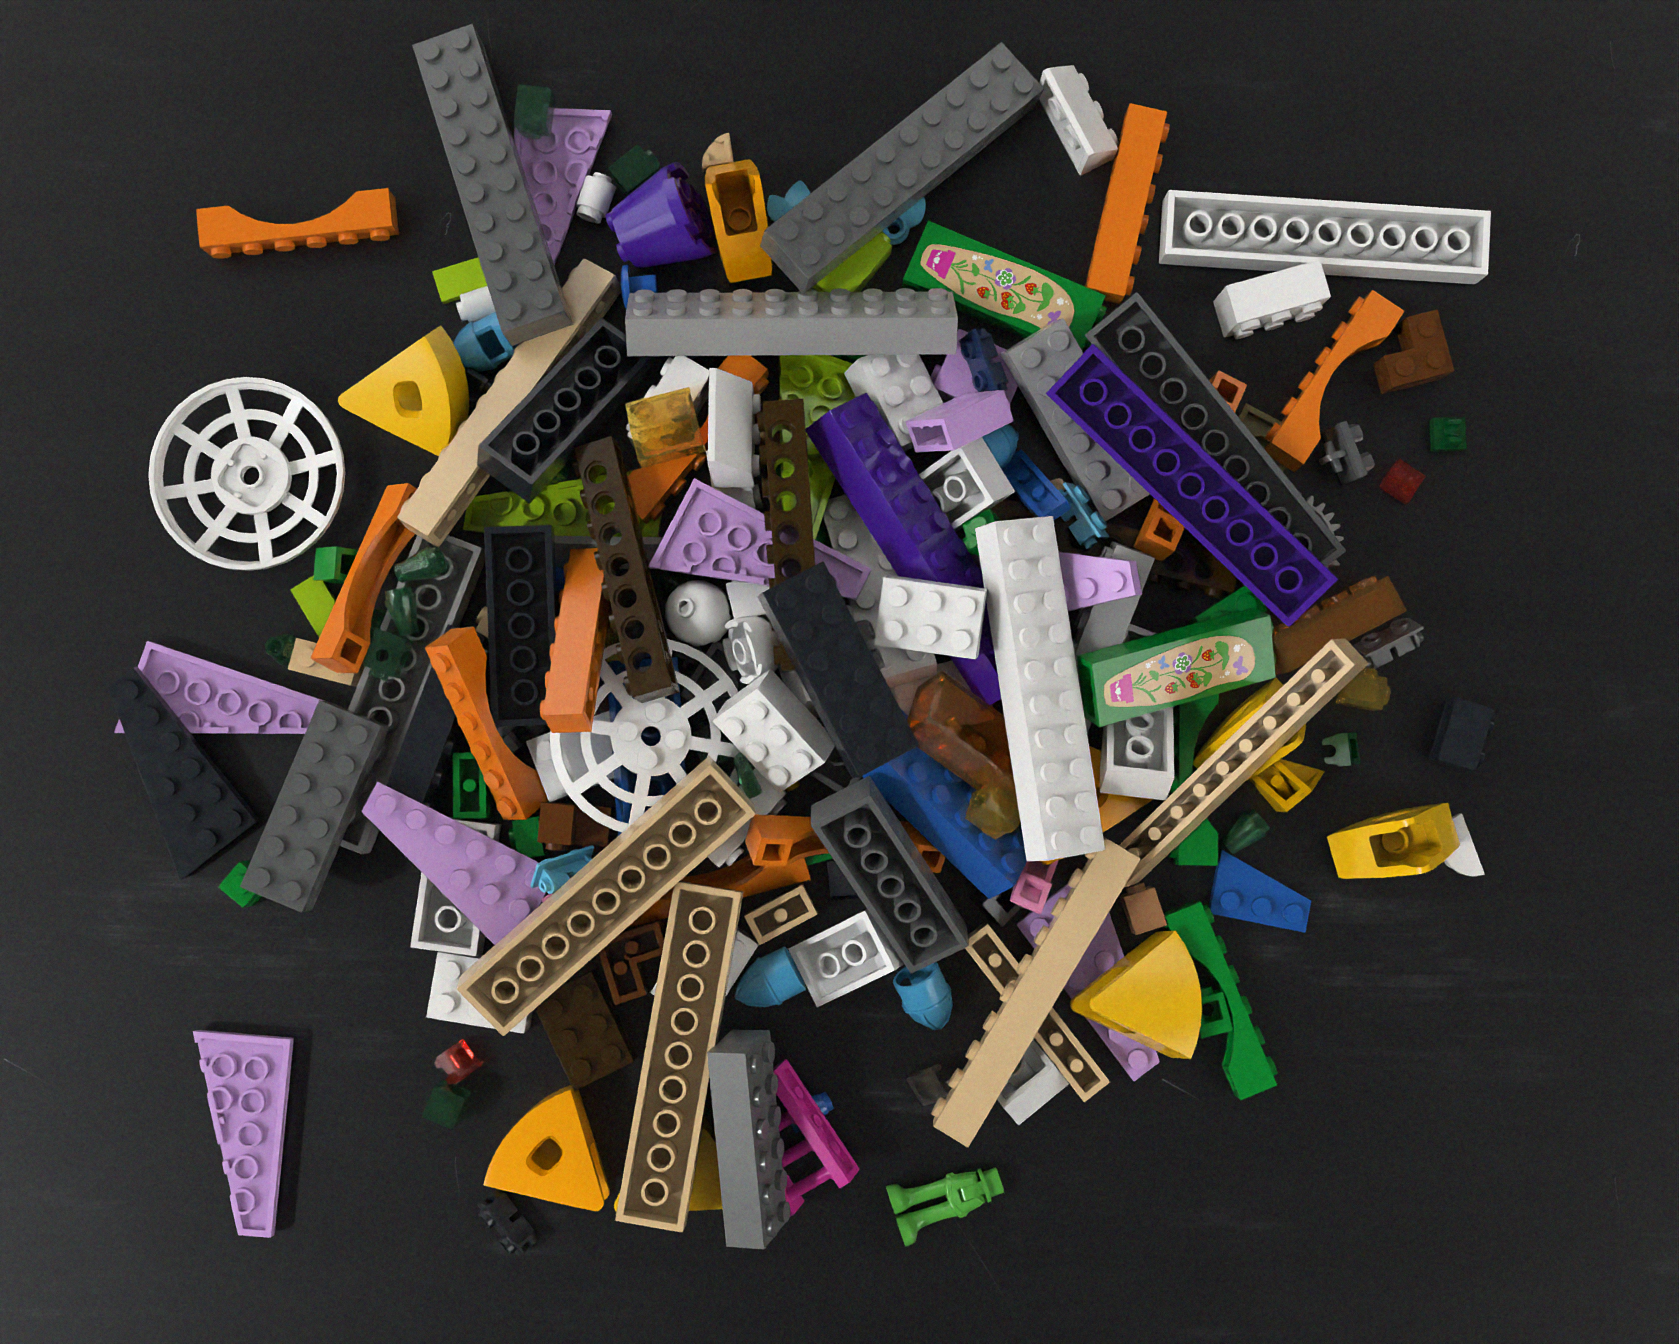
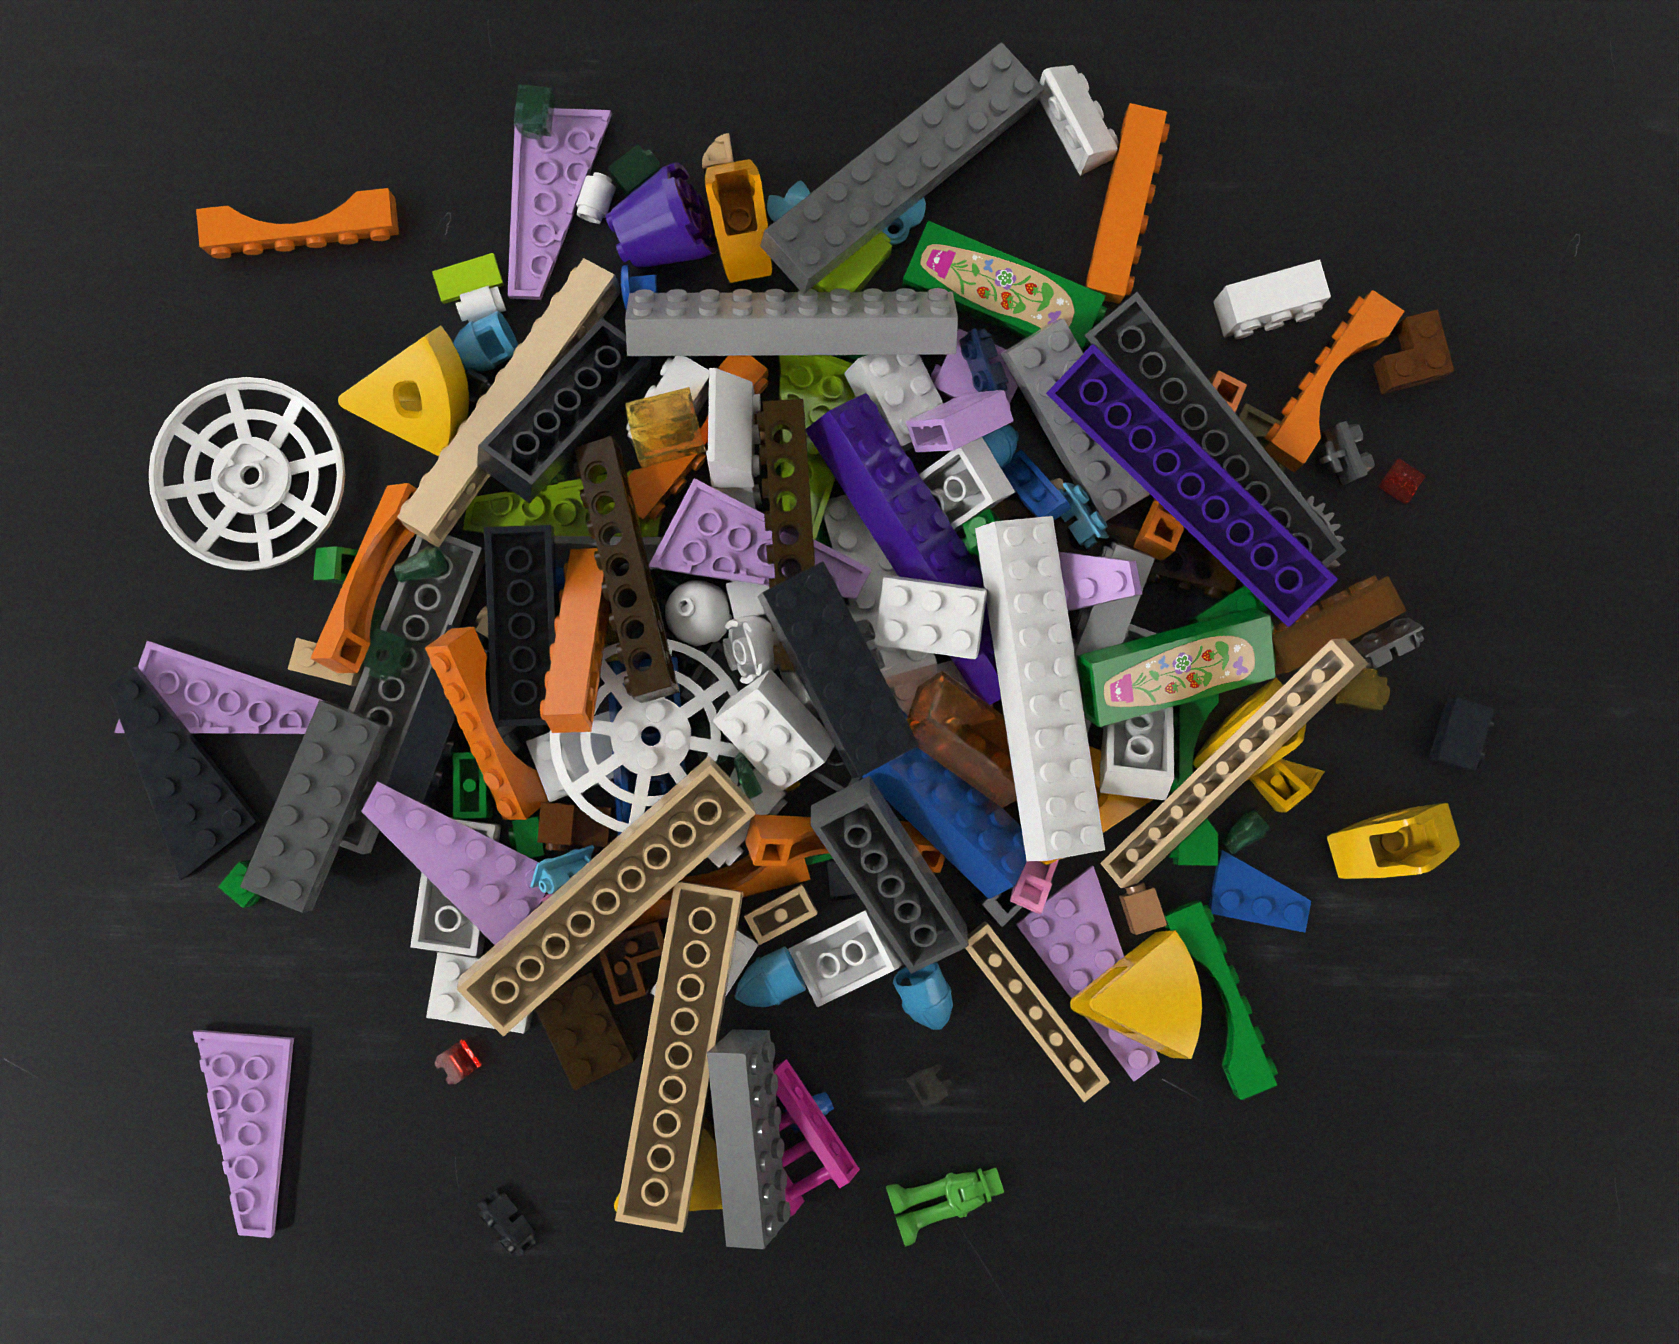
clear green cone [265,633,297,665] -> none
lime tile [290,575,336,637] -> none
clear green cone [384,586,419,636] -> none
dark grey brick [412,24,573,346] -> none
clear green brick [422,1080,472,1129] -> none
light orange piece [483,1085,610,1211] -> none
tan brick [931,836,1140,1147] -> none
clear yellow brick [965,781,1020,840] -> none
white slope [997,1039,1069,1125] -> none
white brick [1159,190,1491,284] -> none
green brick [1199,985,1233,1039] -> none
dark green tile [1322,732,1360,766] -> none
dark green tile [1429,417,1467,452] -> none
white tile [1444,813,1485,876] -> none

